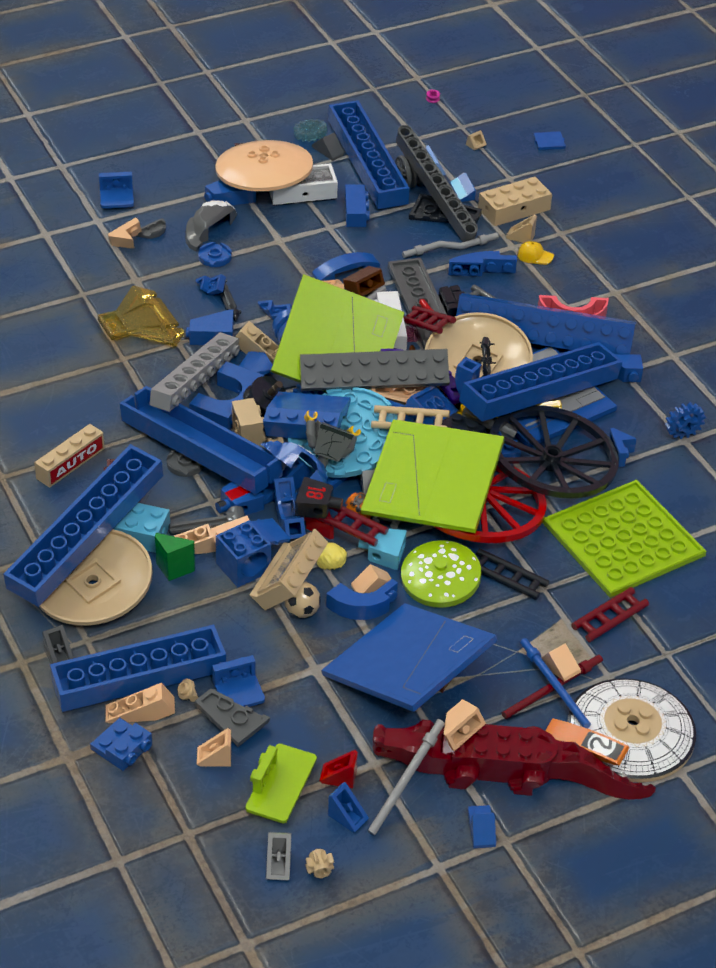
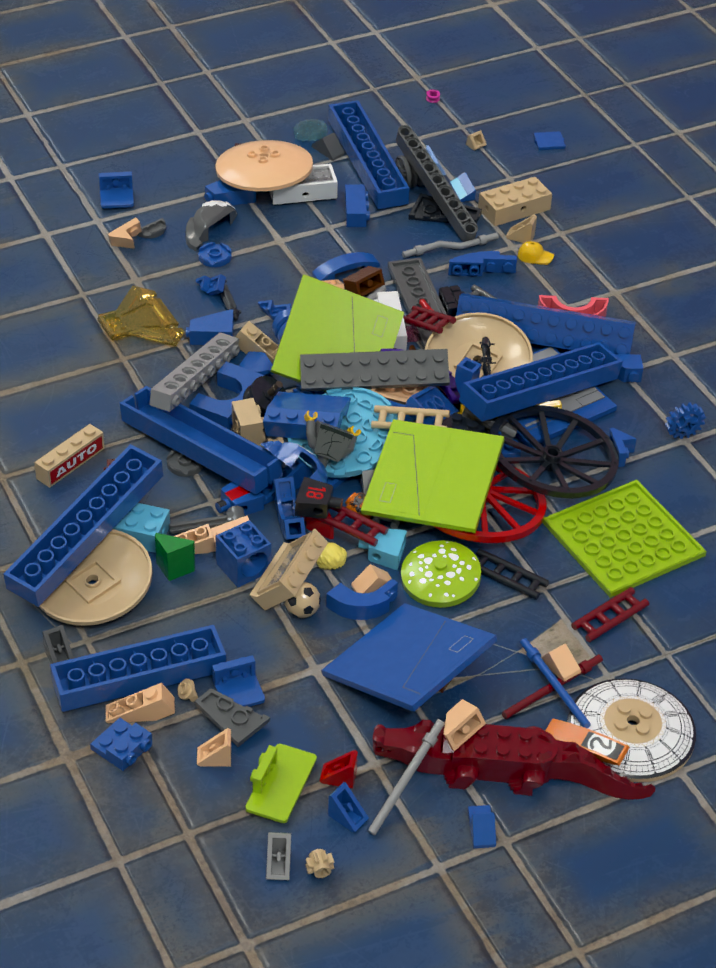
blue piece [251,518,291,545] -> none

